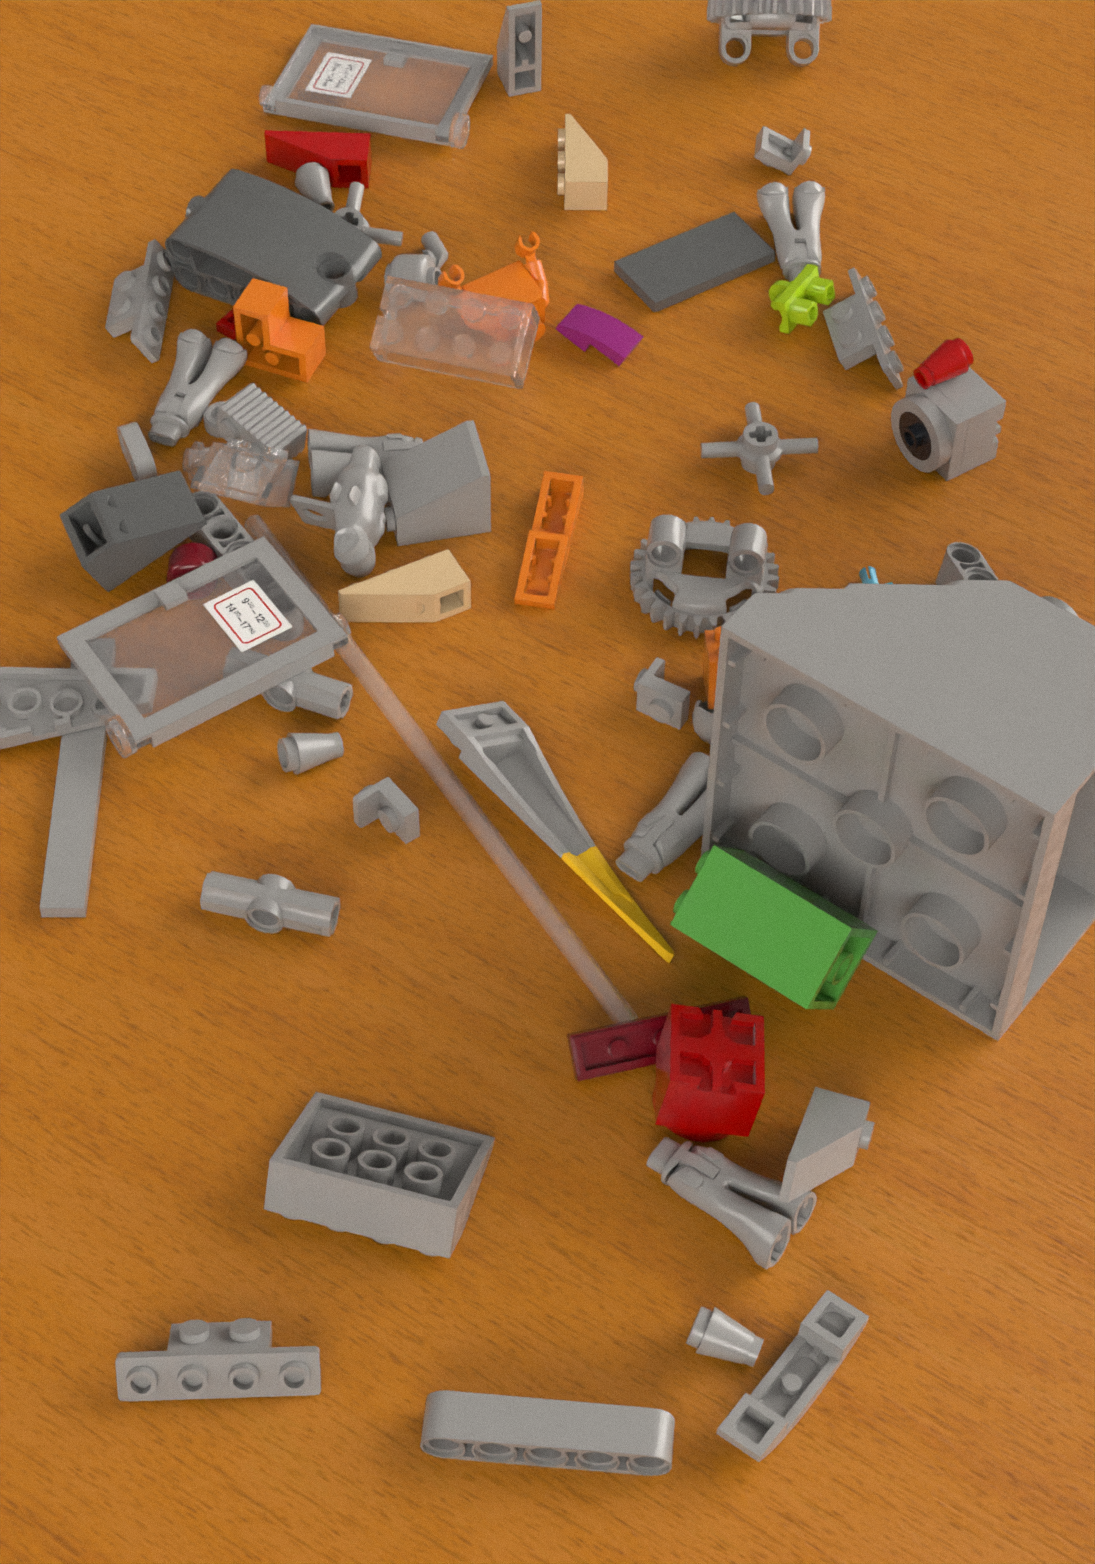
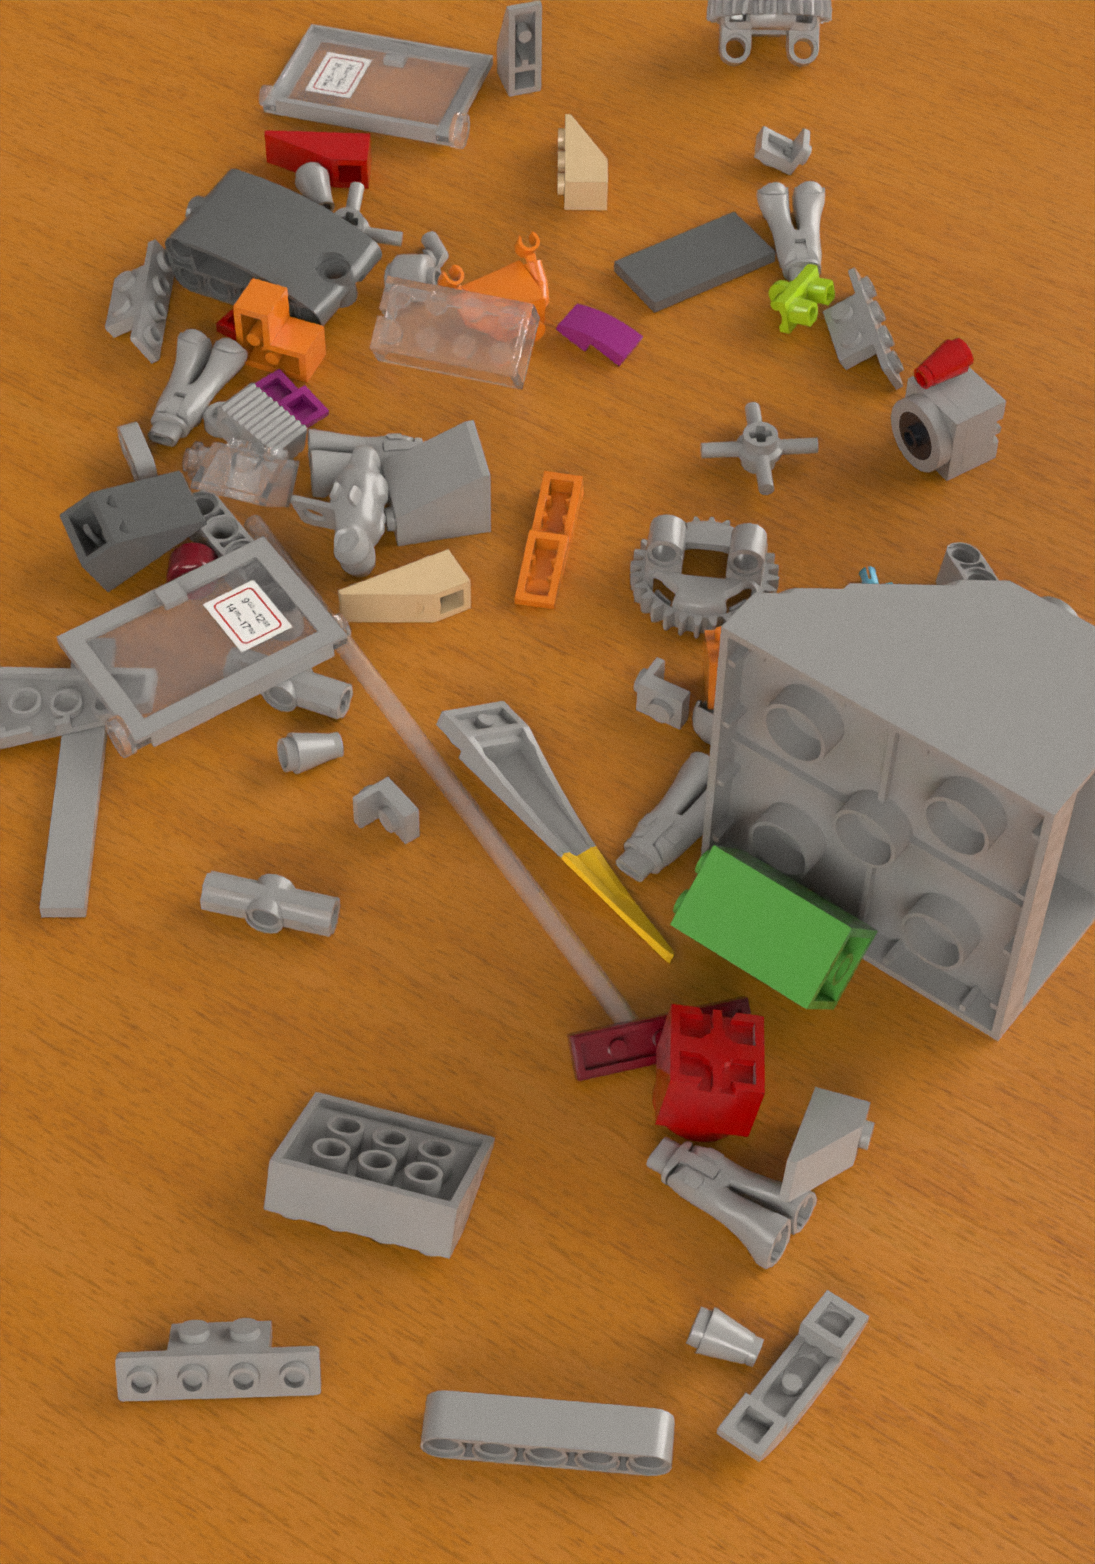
none -> magenta slope [255,369,329,428]

